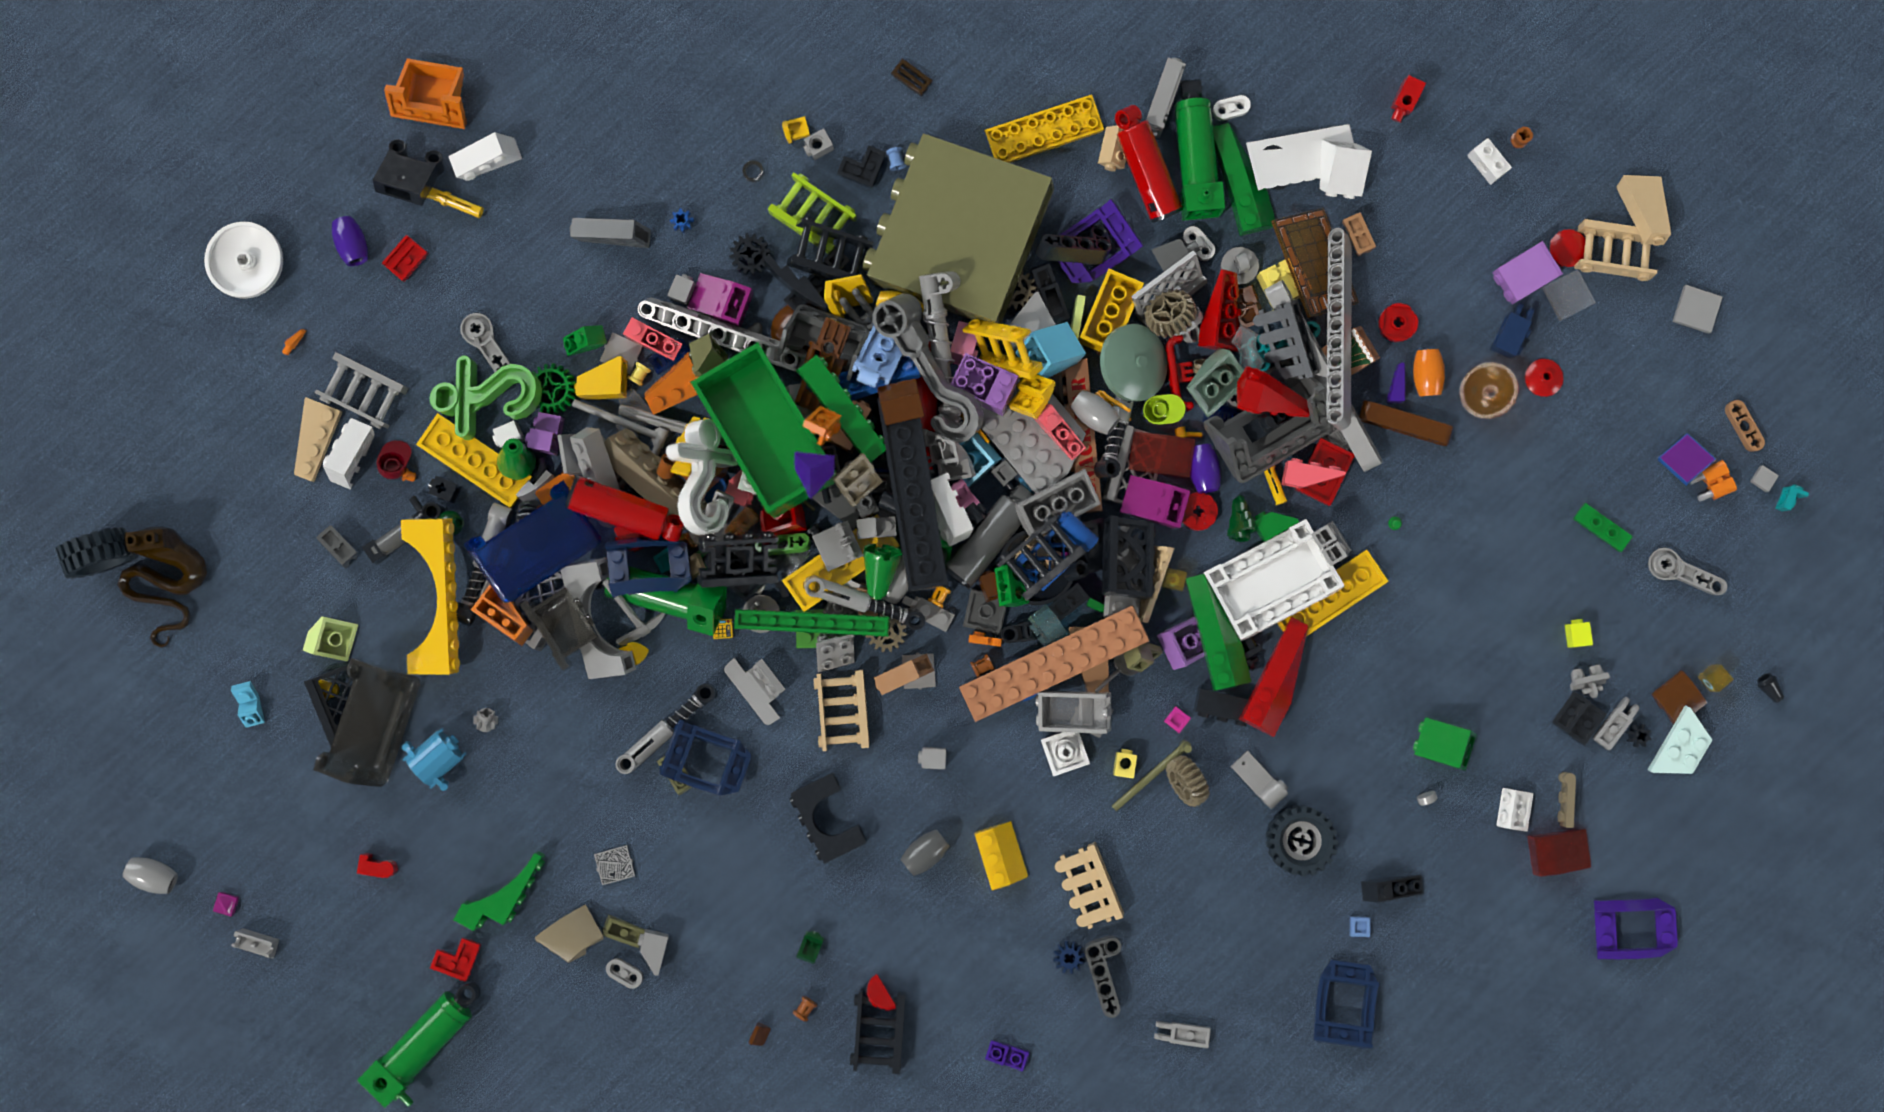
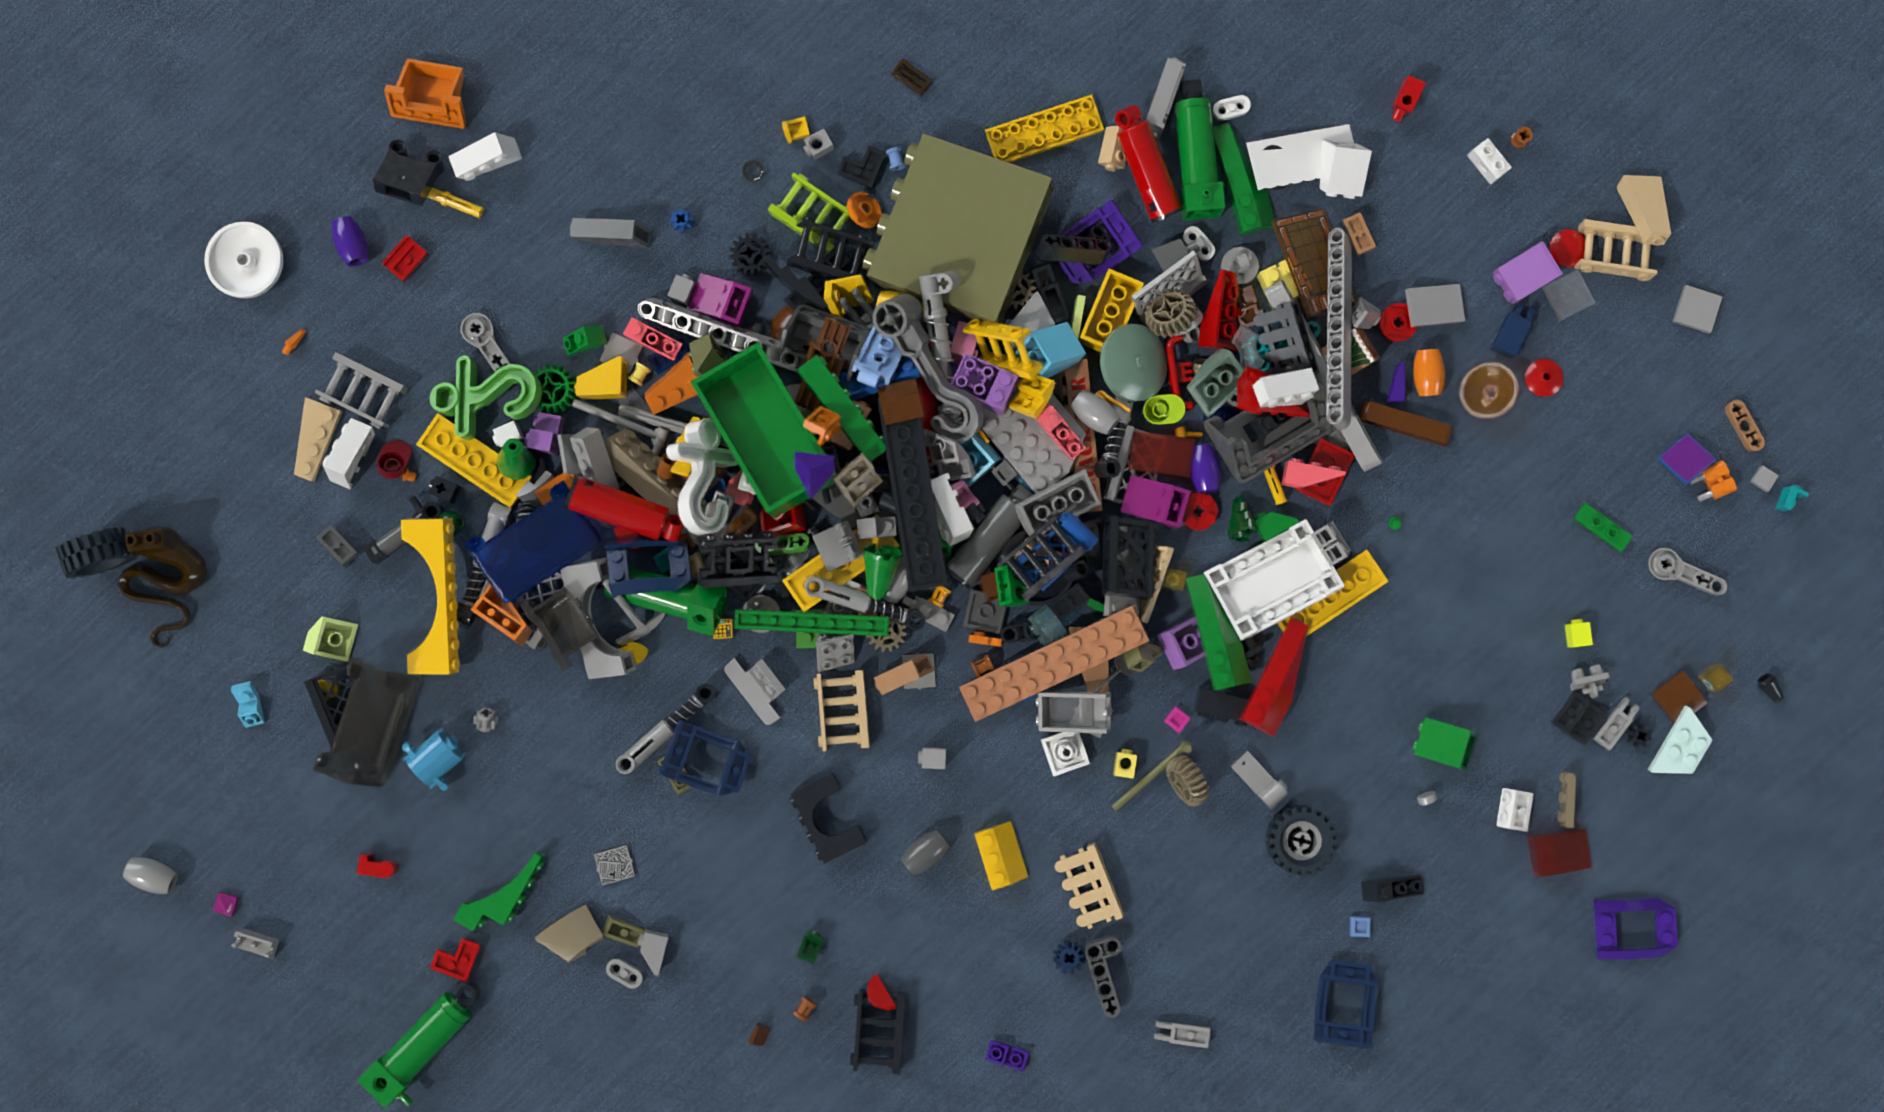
none -> orange tile [847,191,882,228]
none -> white wedge [1253,368,1319,408]
none -> light grey slope [1351,297,1381,329]
none -> light grey tile [1405,284,1465,327]

